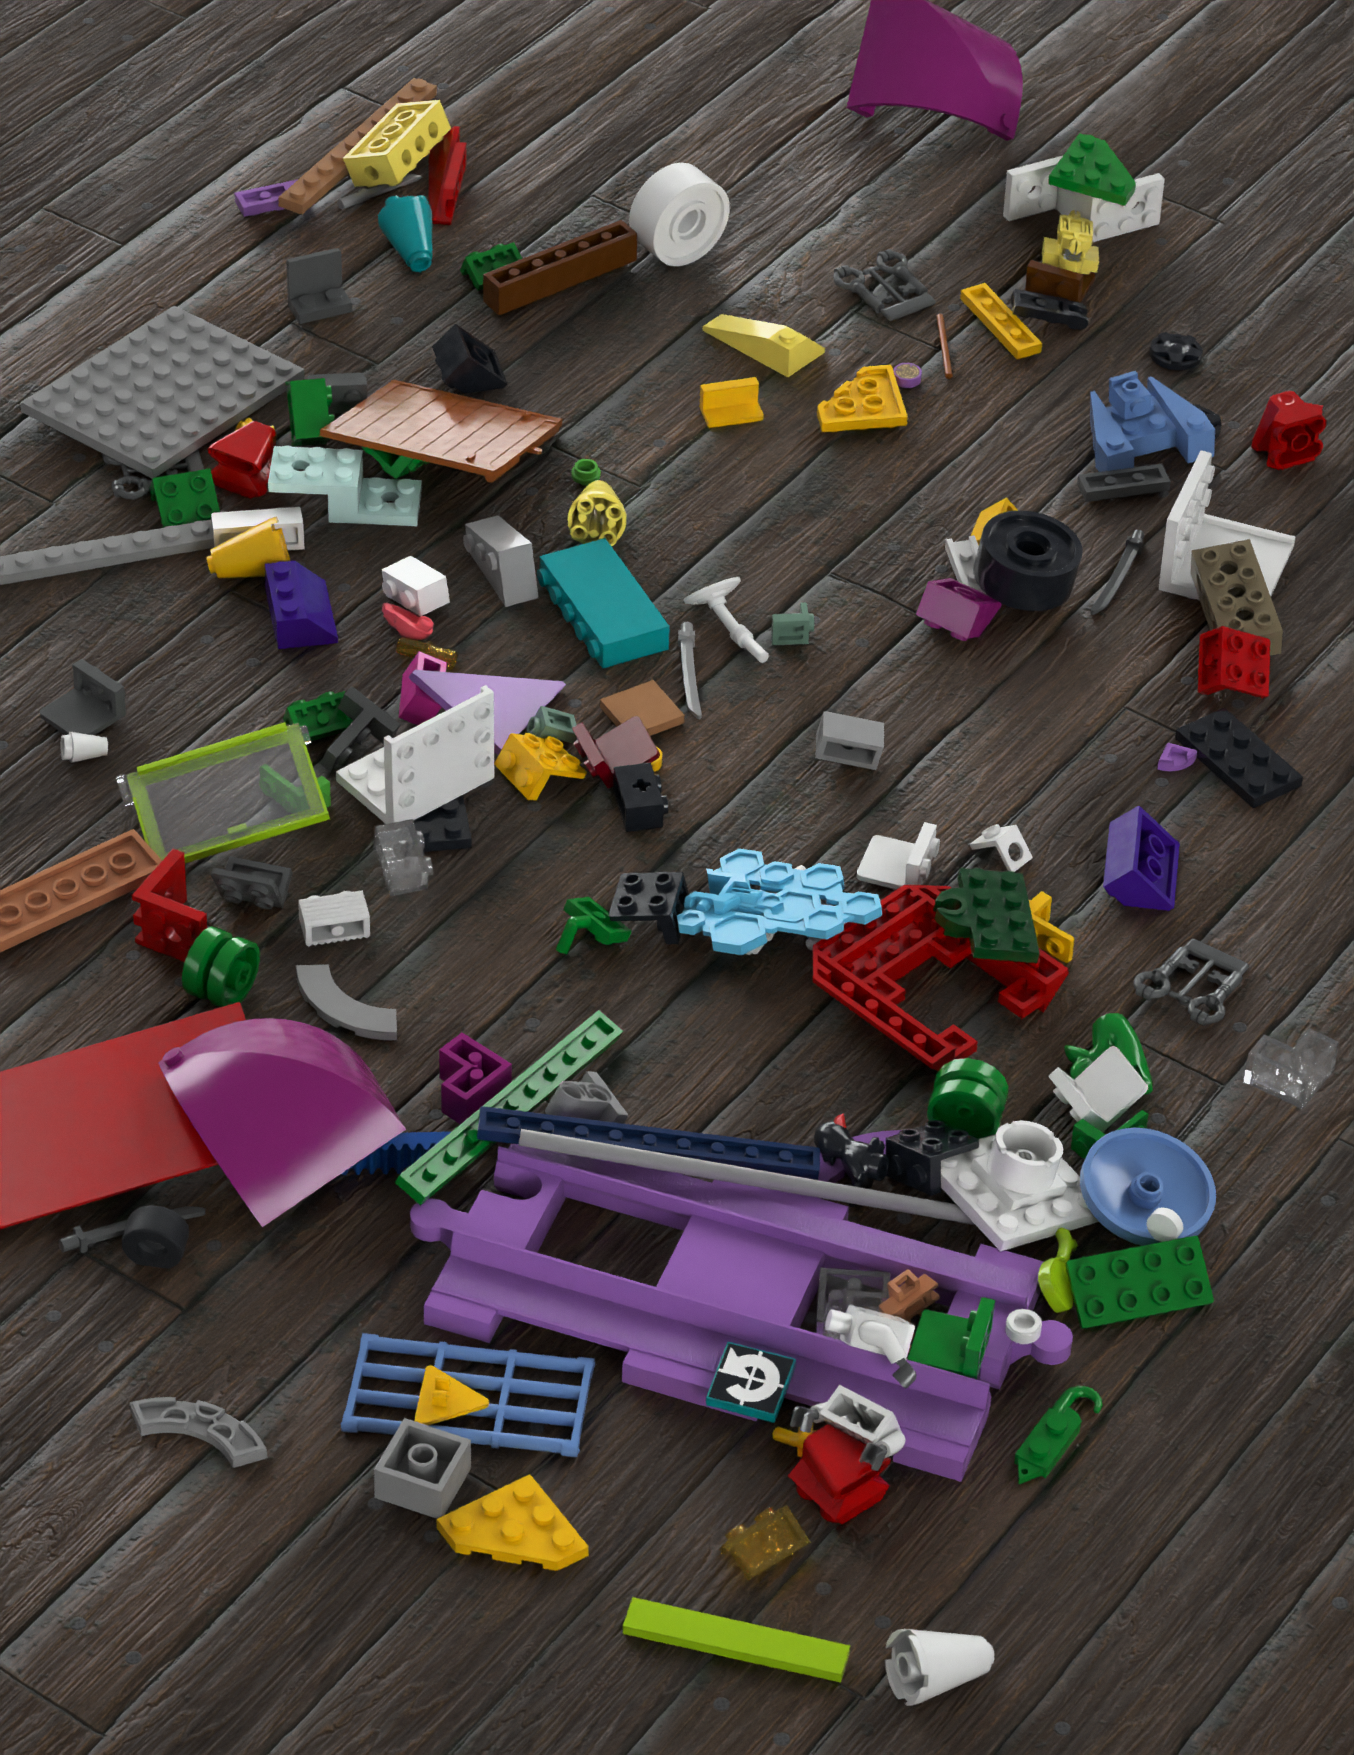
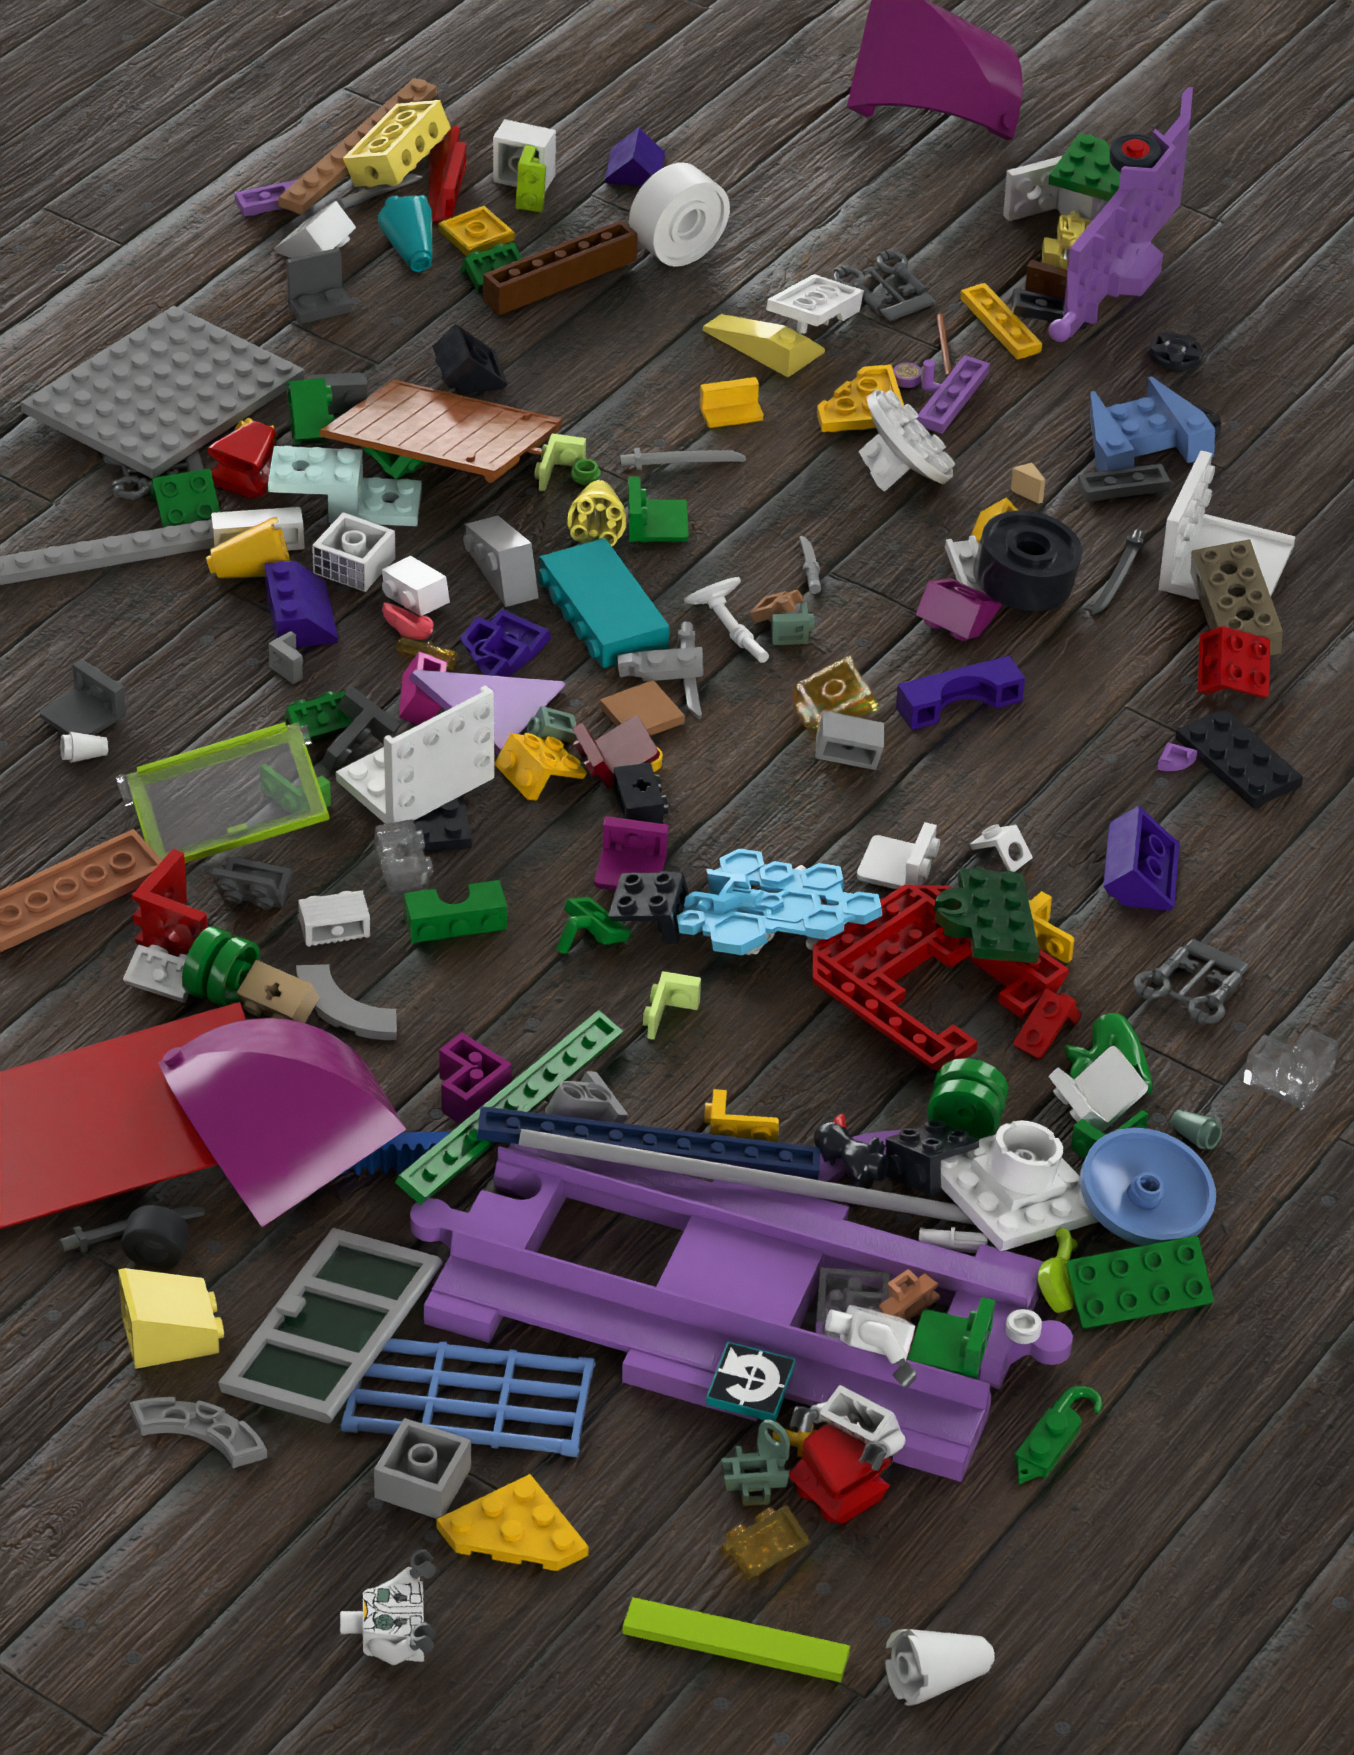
yellow piece [414,1365,489,1426] -> none
medium blue brick [1109,371,1151,421] -> none
white tile [1147,1207,1183,1242] -> none
red piece [1251,391,1327,470] -> none
none -> light yellow slope [118,1268,224,1369]
none -> white bracket [123,944,189,1003]
none -> door [218,1228,443,1423]
none -> tan brick [237,960,320,1023]
none -> light grey bracket [269,631,303,684]
none -> white slope [274,201,356,258]
none -> white brick [312,512,395,592]
none -> torso [340,1549,436,1665]
none -> green arch [404,880,507,943]
none -> yellow tile [438,206,515,256]
none -> dark purple slope [460,609,551,677]
none -> white brick [493,119,556,191]
none -> lime bracket [516,145,546,212]
none -> yellowish green bracket [535,433,586,491]
none -> magenta bracket [594,816,669,890]
none -> dark purple slope [605,127,665,186]
none -> light grey hinge [618,647,704,682]
none -> light grey sword [620,448,746,471]
none -> green bracket [628,477,689,542]
none -> yellowish green bracket [643,971,701,1040]
none -> yellow bracket [704,1089,779,1142]
none -> sand green piece [721,1419,790,1506]
none -> medium nougat plate [750,590,804,623]
none -> white piece [766,274,864,334]
none -> clear yellow slope [793,654,880,728]
none -> light grey piece [799,536,821,594]
none -> white bracket [859,390,955,492]
none -> dark purple arch [896,656,1025,730]
none -> medium lavender plate [917,355,990,434]
none -> white axle [919,1227,988,1253]
none -> tan slope [1011,463,1045,504]
none -> red bracket [1013,989,1082,1060]
none -> medium lavender piece [1049,87,1193,342]
none -> sand green cone [1170,1110,1222,1149]

